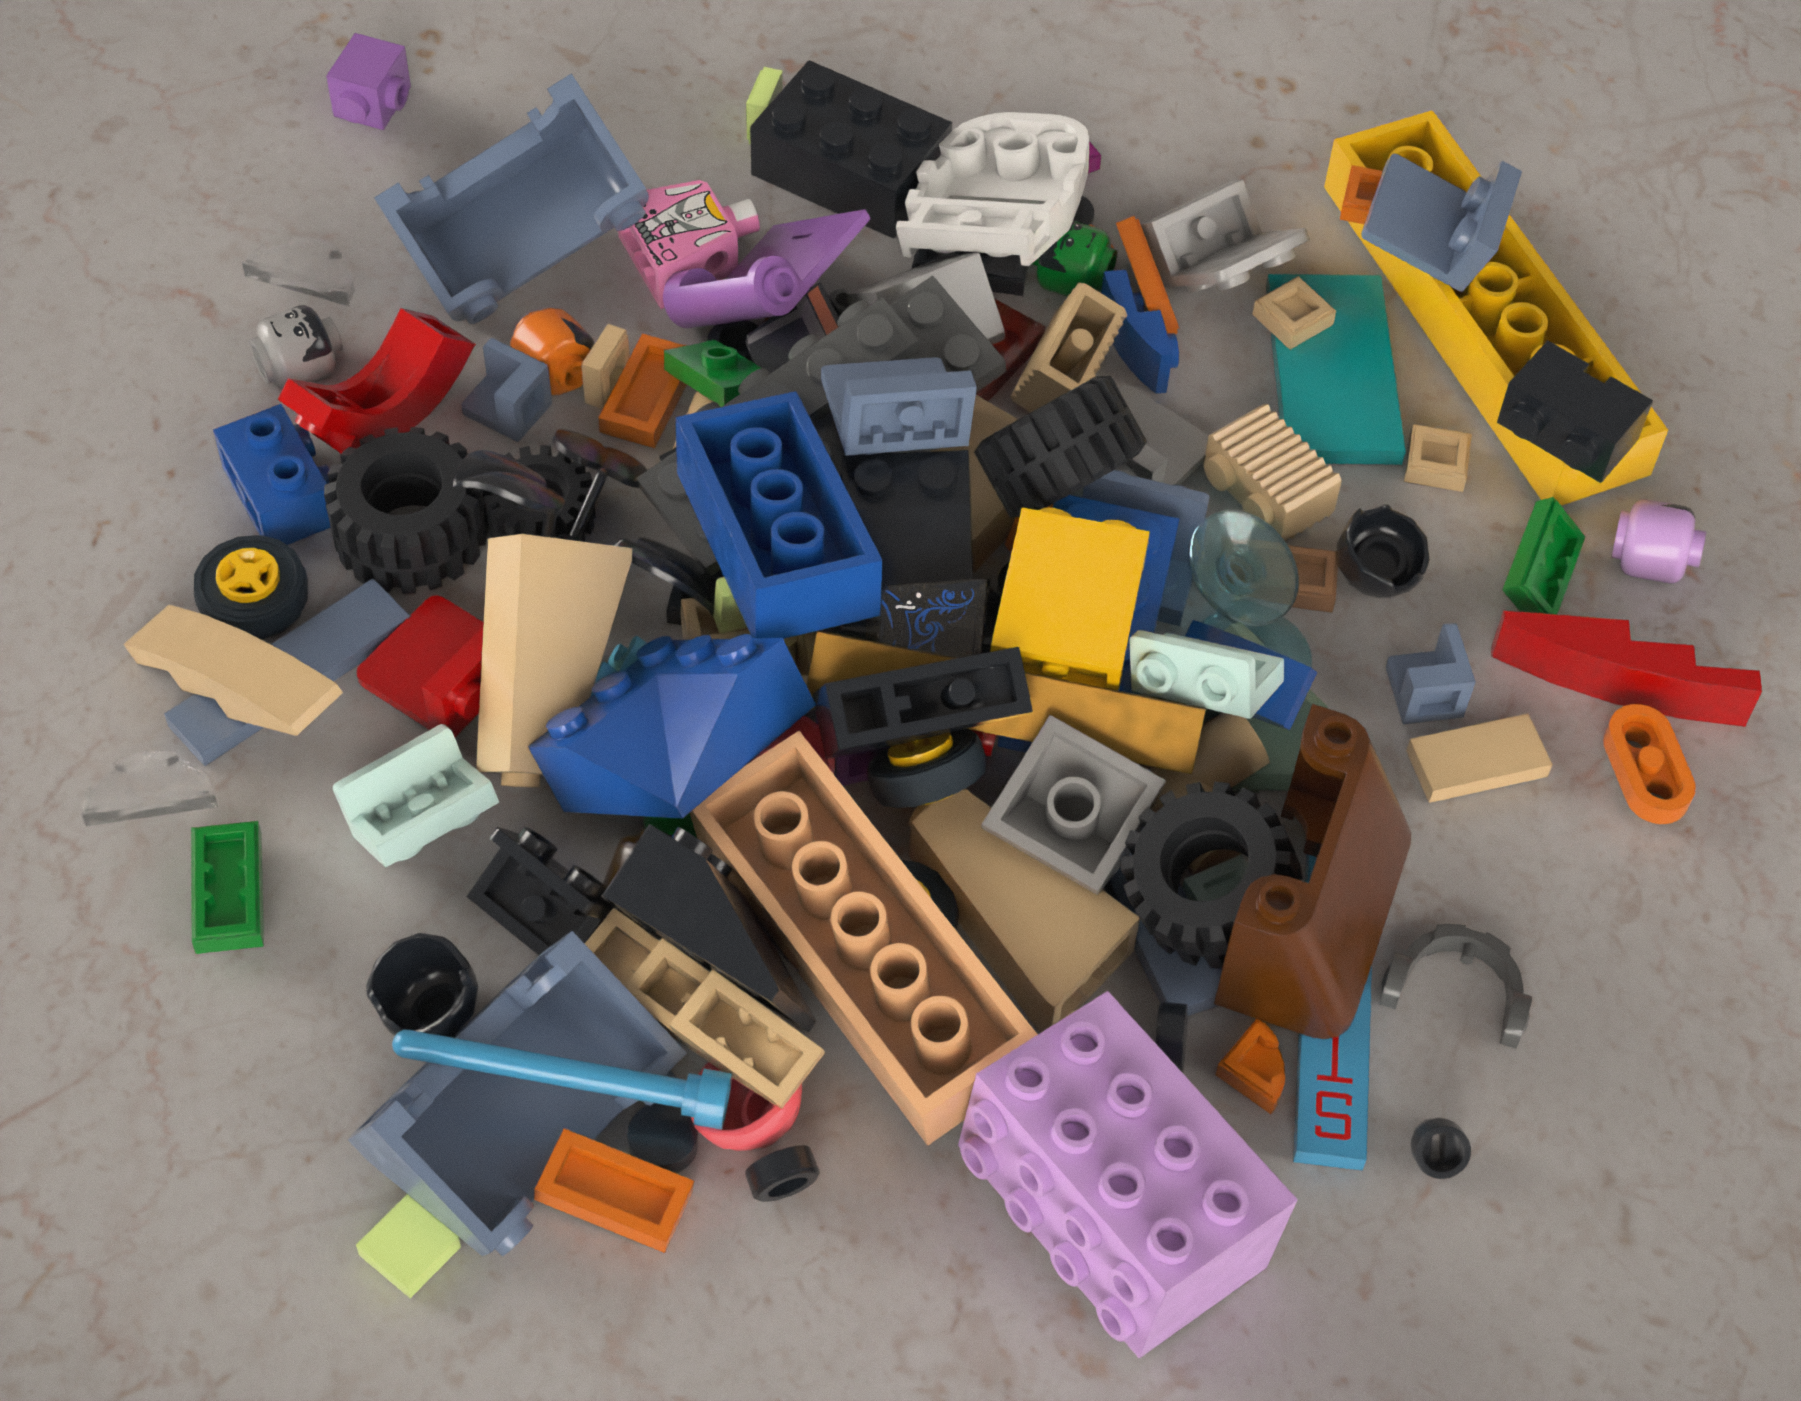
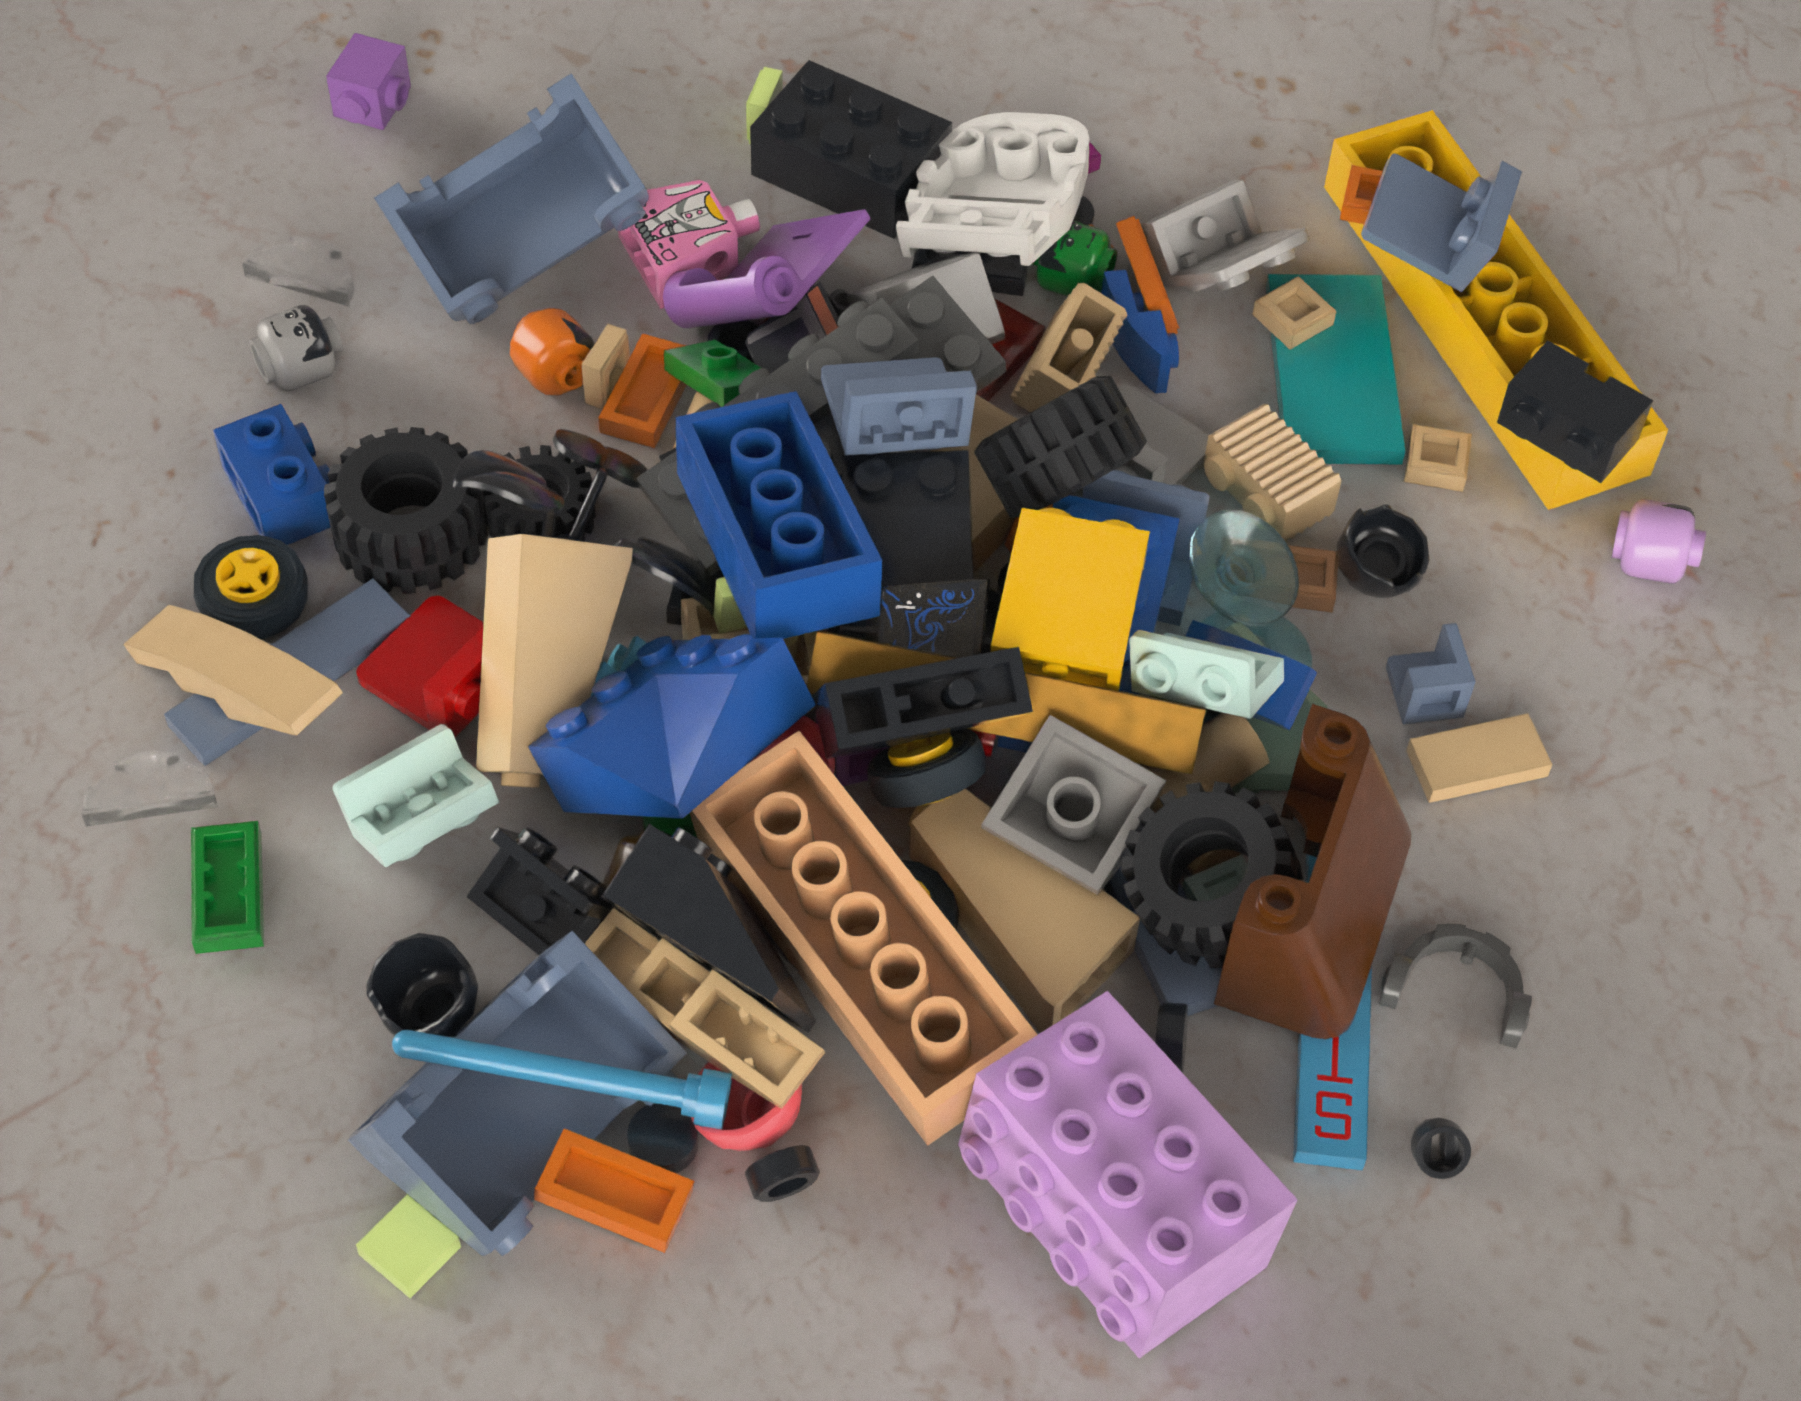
red arch [277,308,476,454] -> none
sand blue panel [461,338,552,442] -> none
orange tile [1215,1019,1285,1114] -> none
red slope [1491,610,1762,727] -> none
green plate [1502,497,1586,614] -> none
orange plate [1603,704,1696,824] -> none

